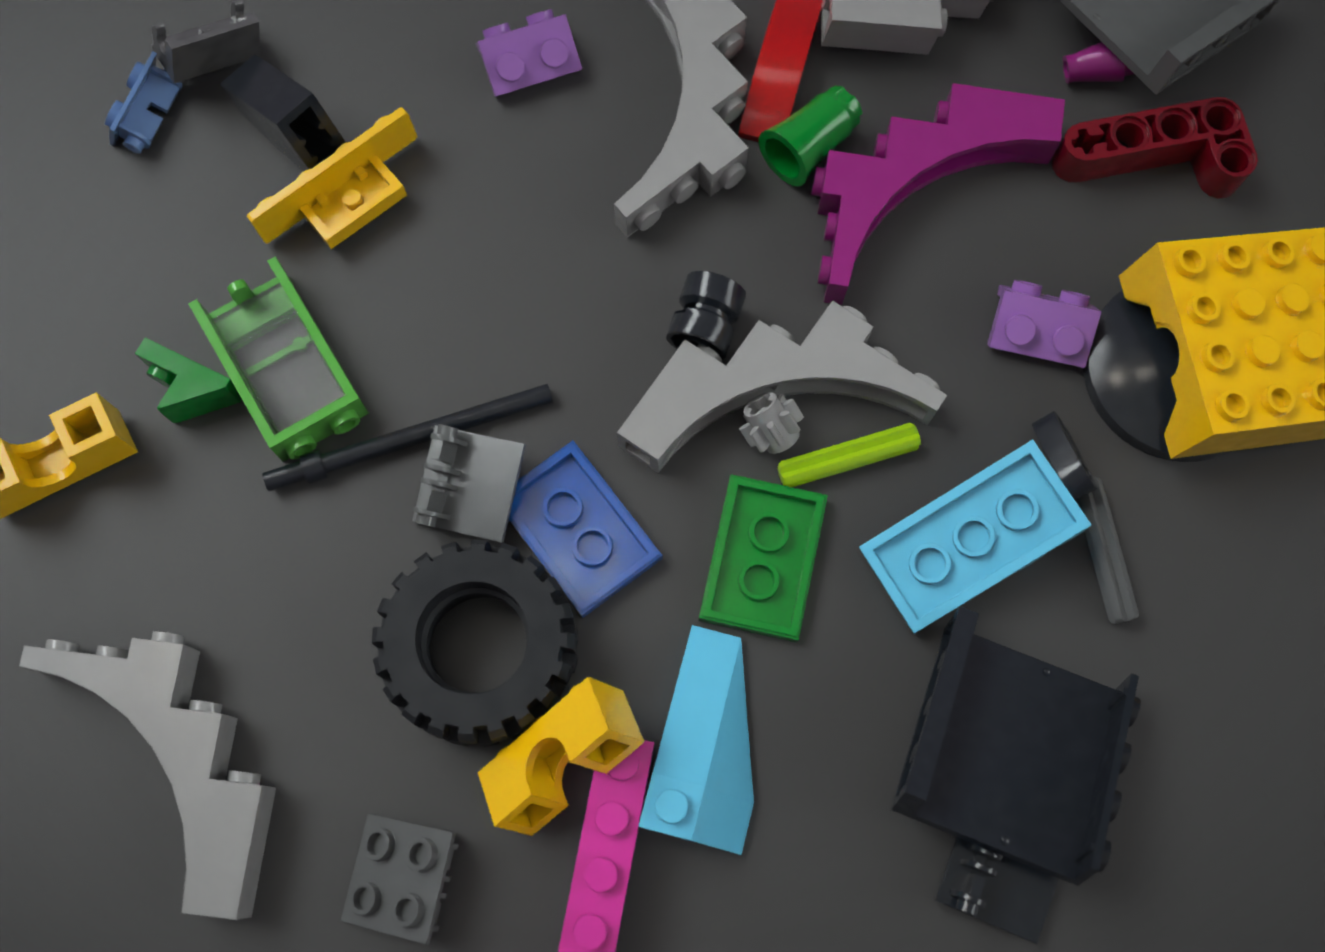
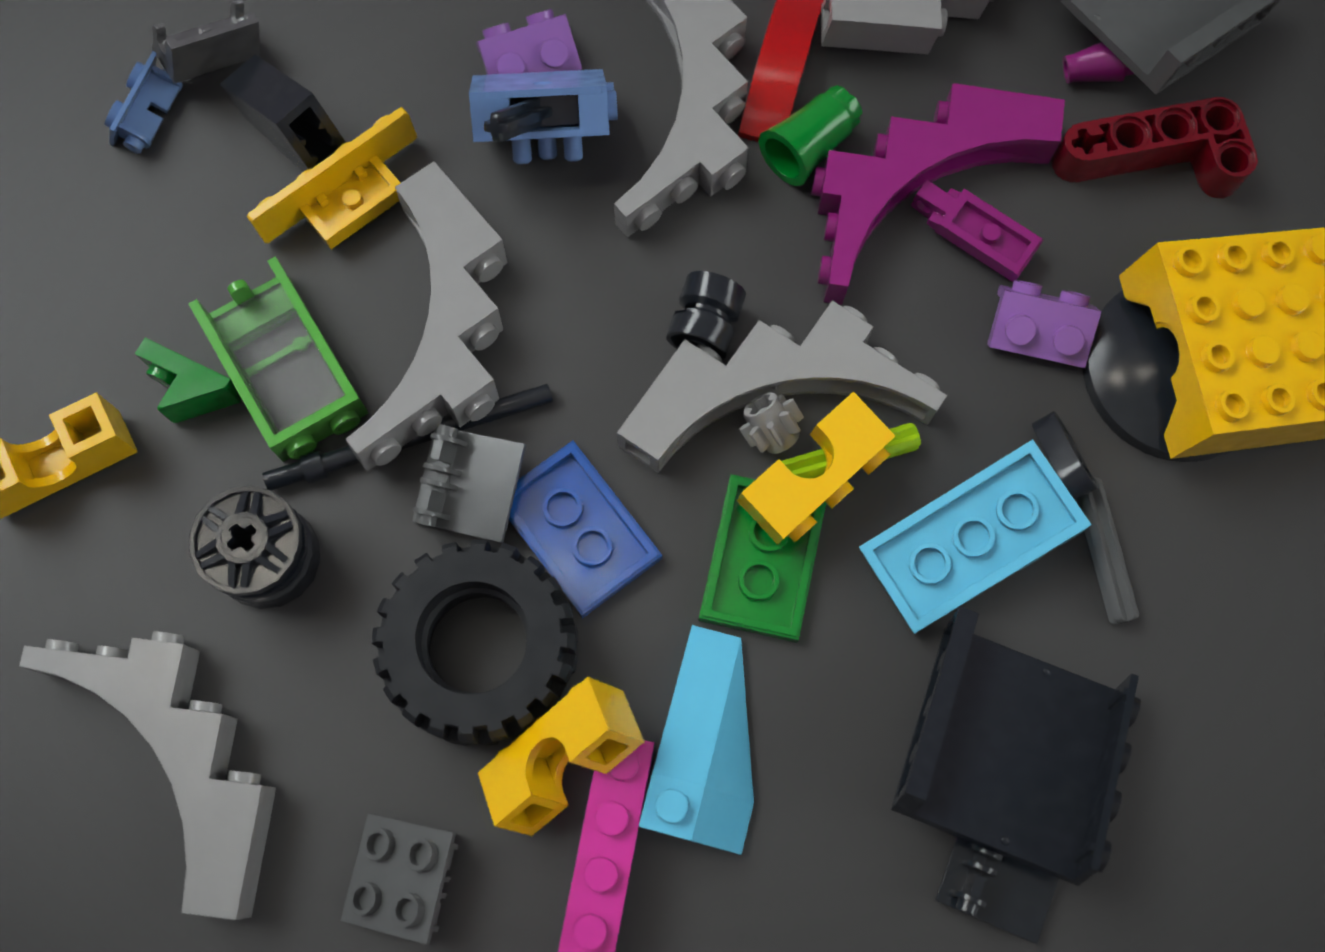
none -> black wheel [189,486,320,609]
none -> light grey arch [345,161,508,472]
none -> medium blue piece [469,69,618,164]
none -> yellow arch [737,391,895,545]
none -> magenta hinge [911,180,1043,282]

